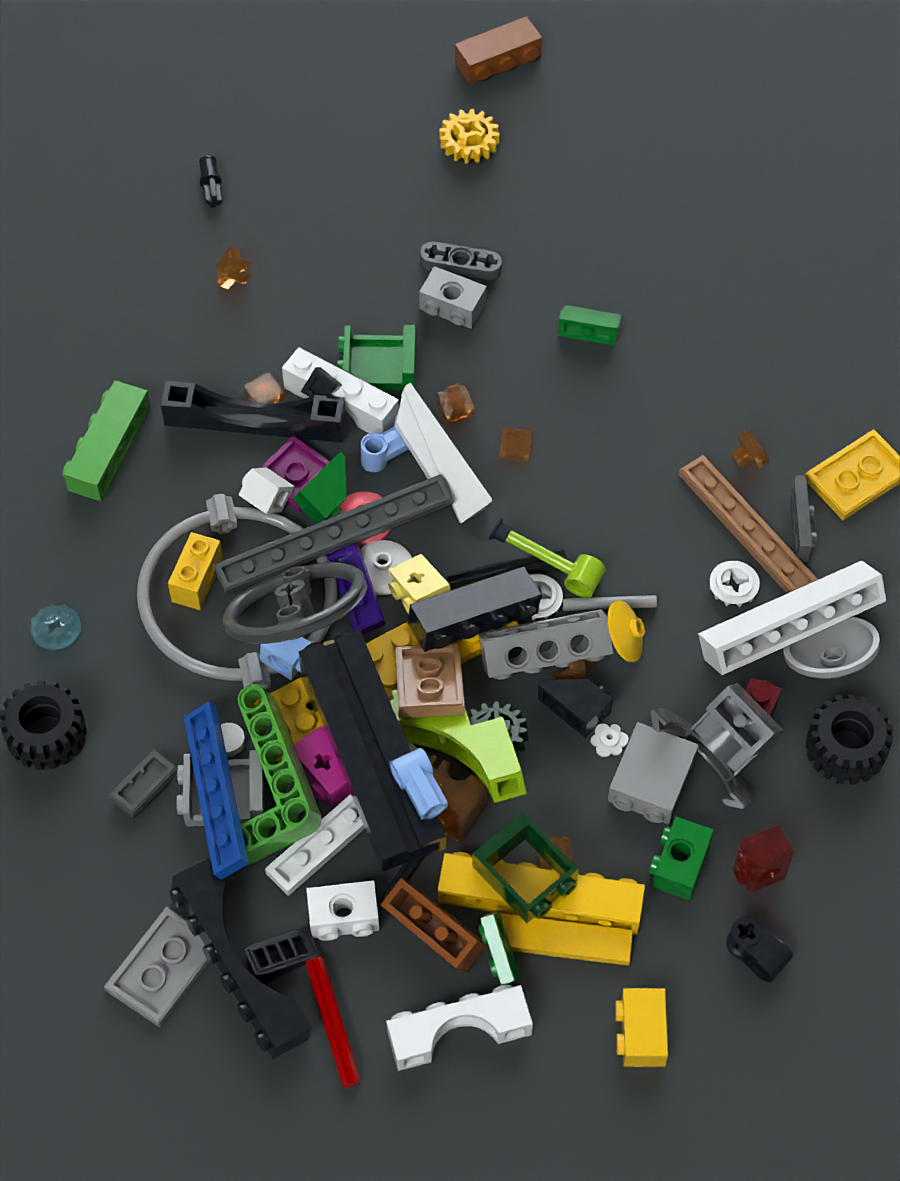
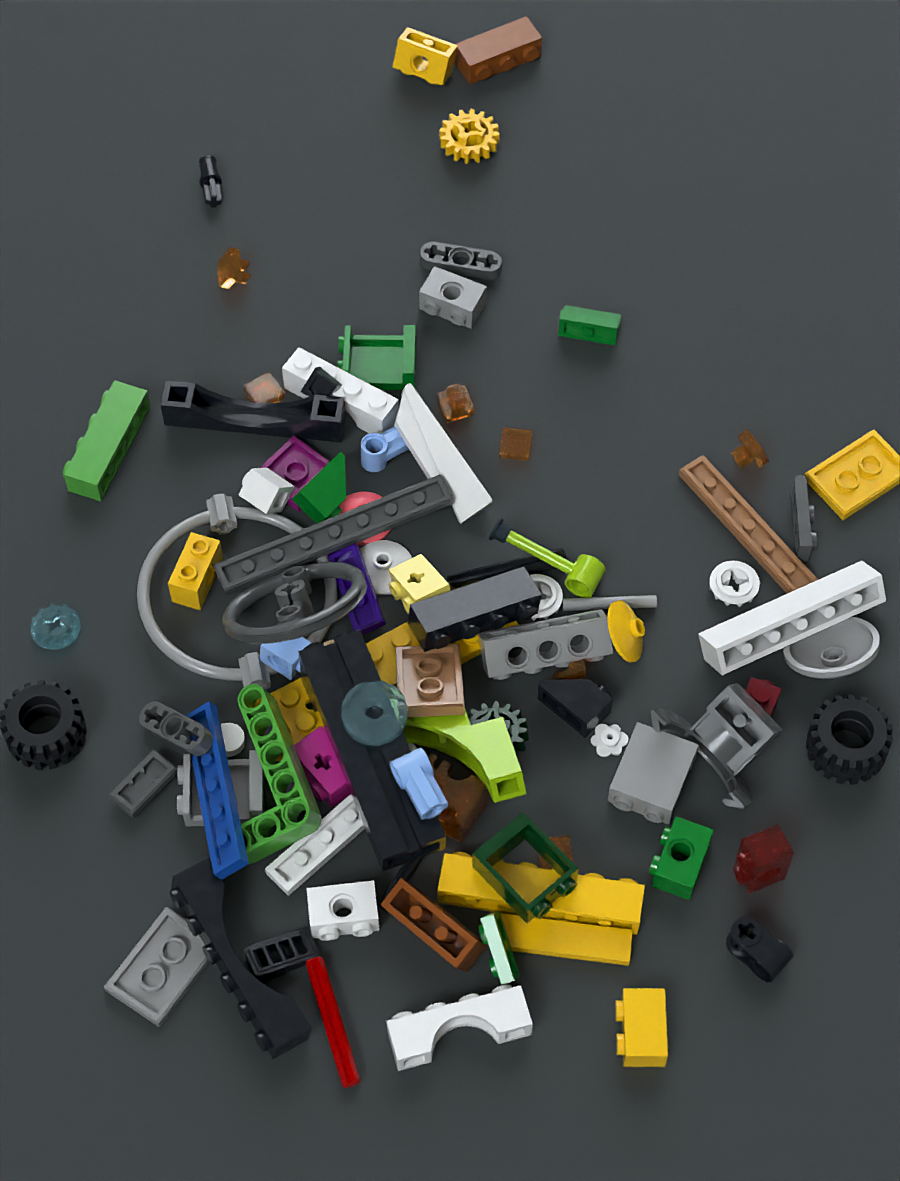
none -> dark grey beam [139,701,213,756]
none -> clear light blue tile [341,681,408,746]
none -> yellow brick [392,27,458,85]

